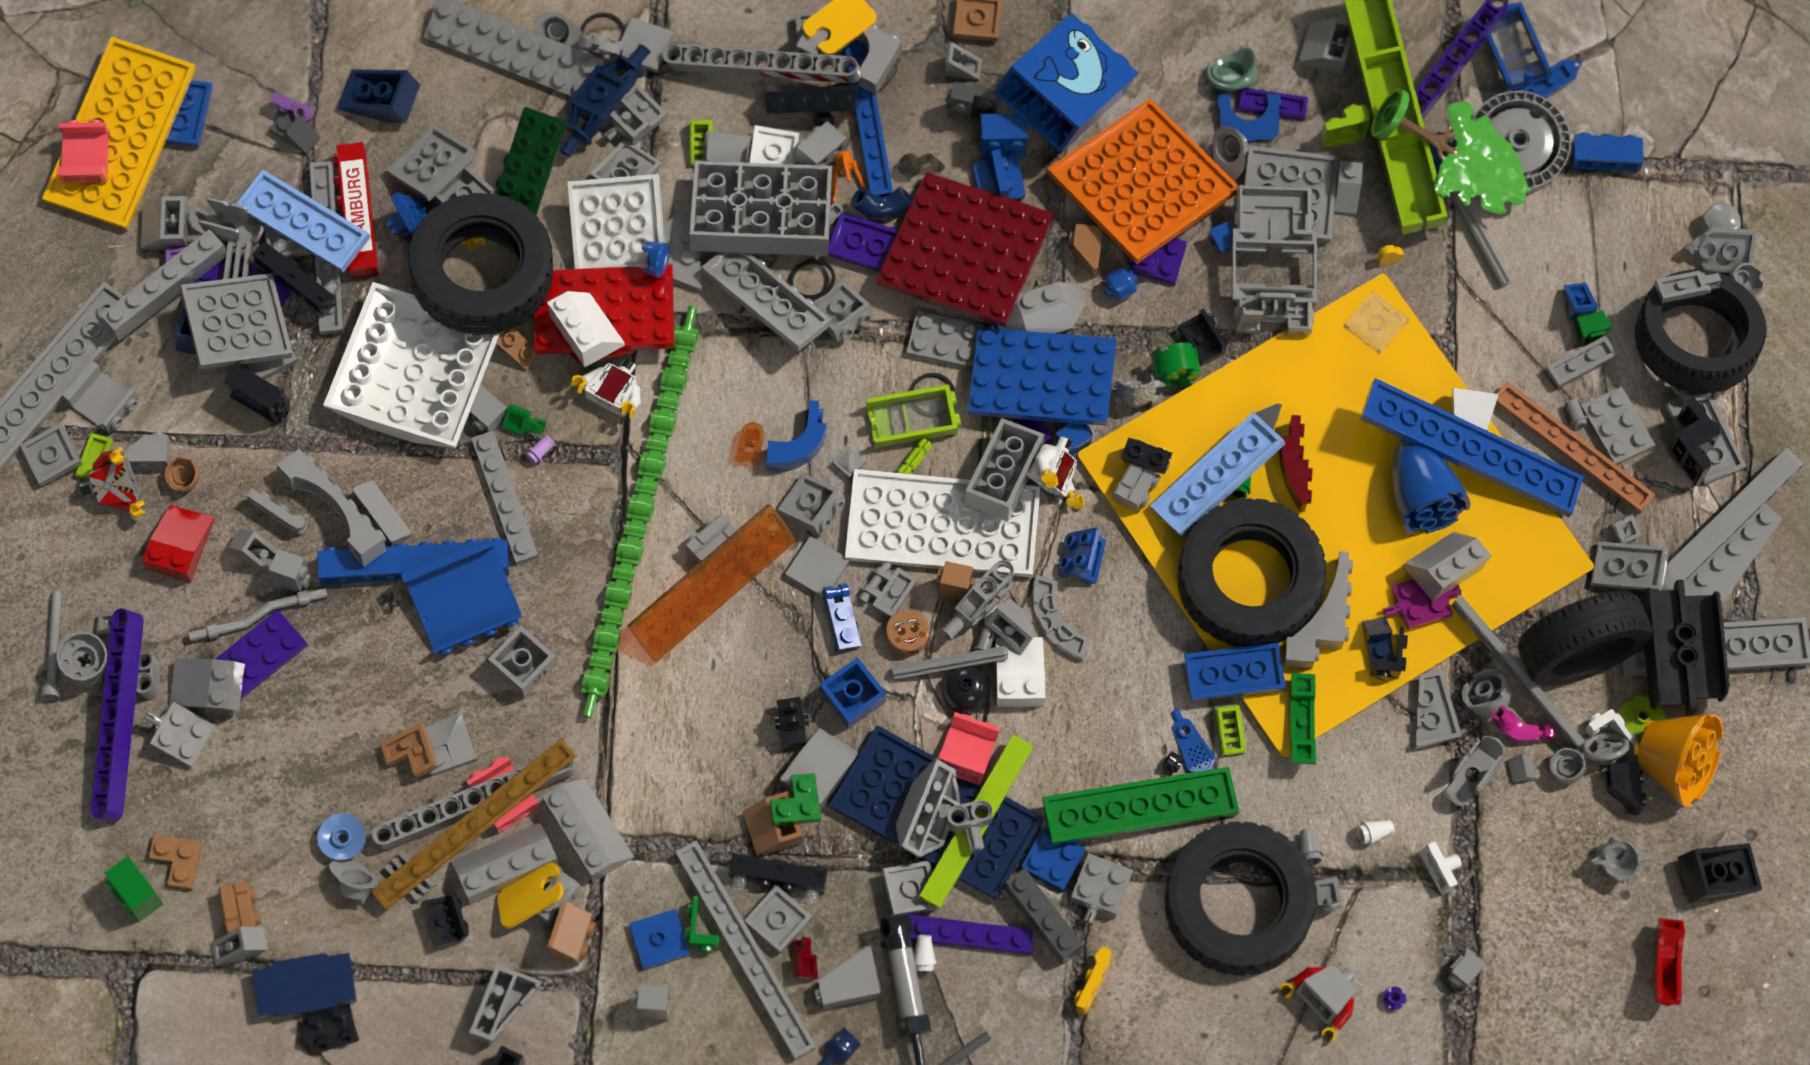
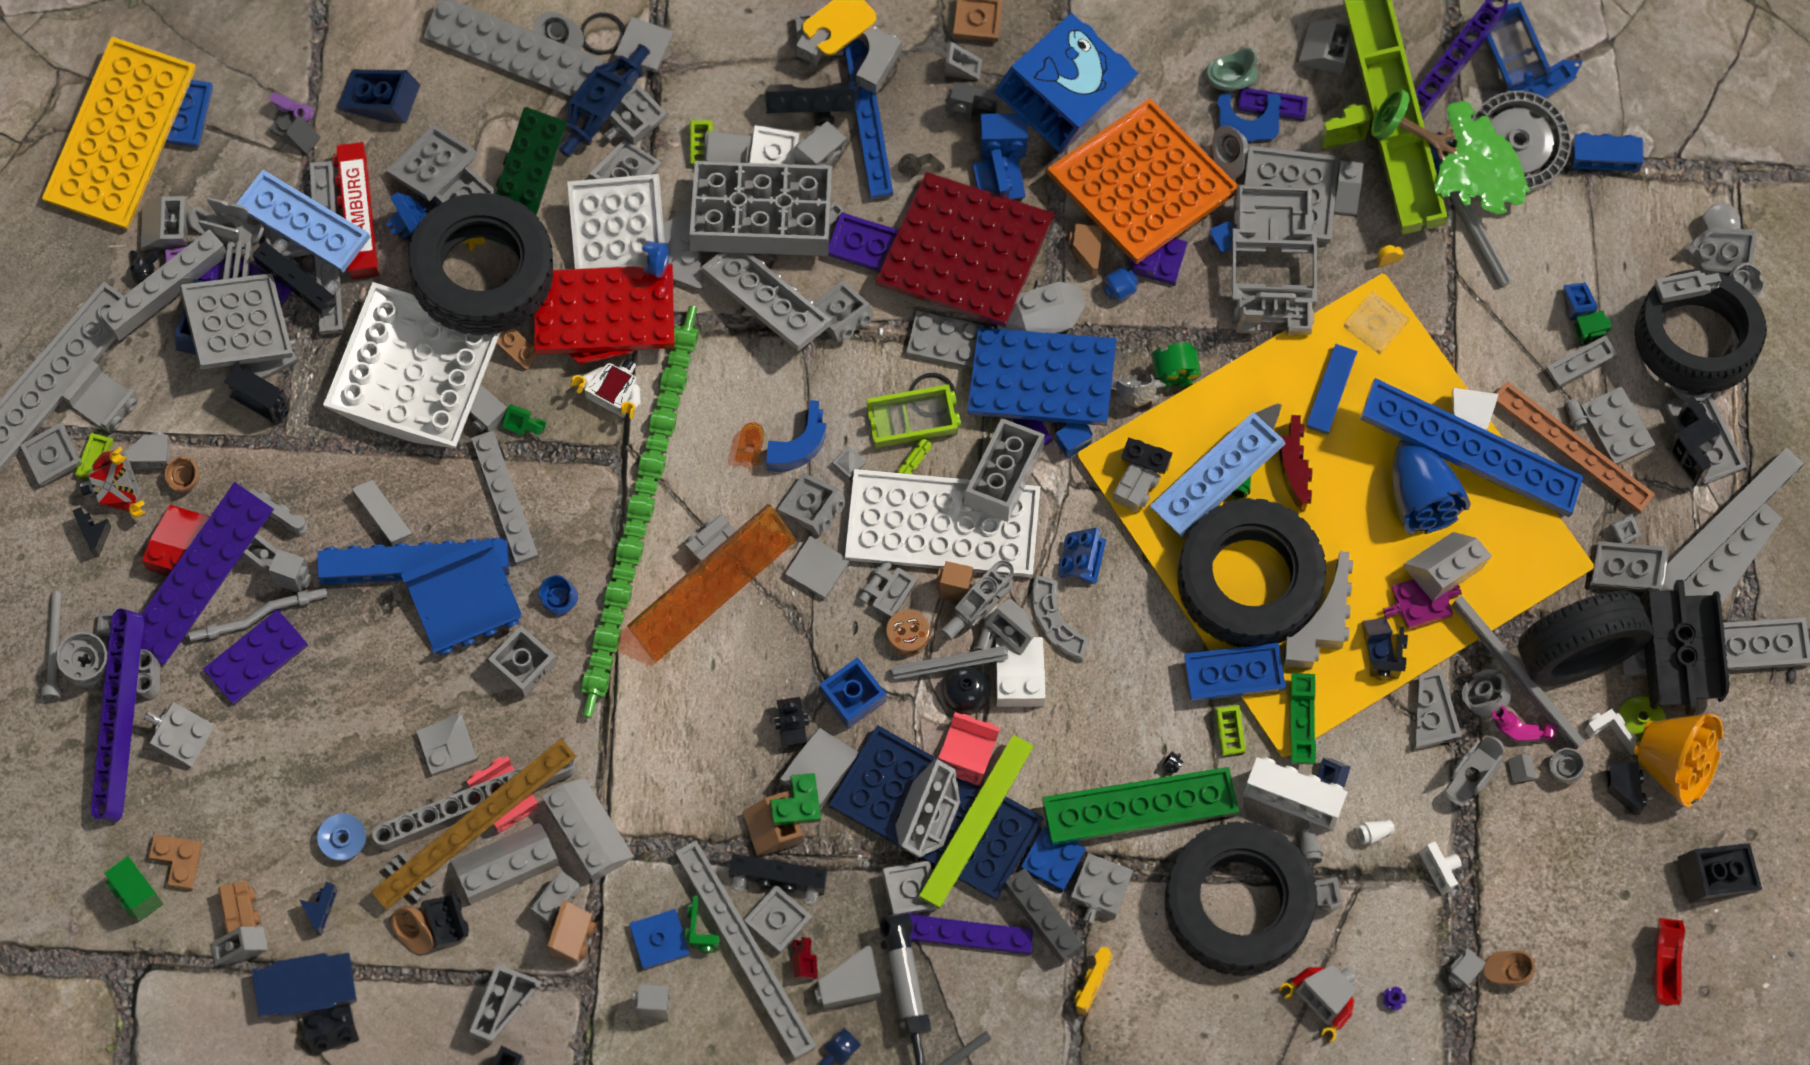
coral panel [57,120,109,183] -> none
light grey slope [170,658,245,711] -> none
light grey arch [277,449,386,567] -> none
light grey piece [329,859,379,904] -> none
medium nougat plate [380,723,439,777] -> none
yellow piece [497,862,563,929] -> none
lavender pin [525,435,555,464] -> none
white slope [547,291,625,367] -> none
light grey plate [578,35,624,57] -> none
light grey beam [662,44,862,83] -> none
black piece [789,259,835,300] -> none
plate [822,583,862,652] -> none
orange plant [832,151,867,203] -> none
dark blue cylinder [850,186,913,220] -> none
white cone [914,935,936,971] -> none
light grey beam [947,800,993,852] -> none
torso [1027,437,1085,509] -> none
blue piece [1171,709,1216,773] -> none
black bracket [1178,308,1228,366] -> none
light grey piece [1582,733,1630,765] -> none
light grey hair [1590,836,1650,885] -> none
none -> black slope [72,507,111,558]
none -> black piece [130,250,160,284]
none -> dark purple plate [141,482,274,665]
none -> dark blue slope [300,882,338,936]
none -> medium nougat cap [391,906,433,954]
none -> blue hair [538,575,578,616]
none -> white brick [1243,757,1347,830]
none -> blue tile [1306,344,1358,435]
none -> dark blue slope [1317,758,1351,788]
none -> medium nougat cap [1484,951,1536,987]

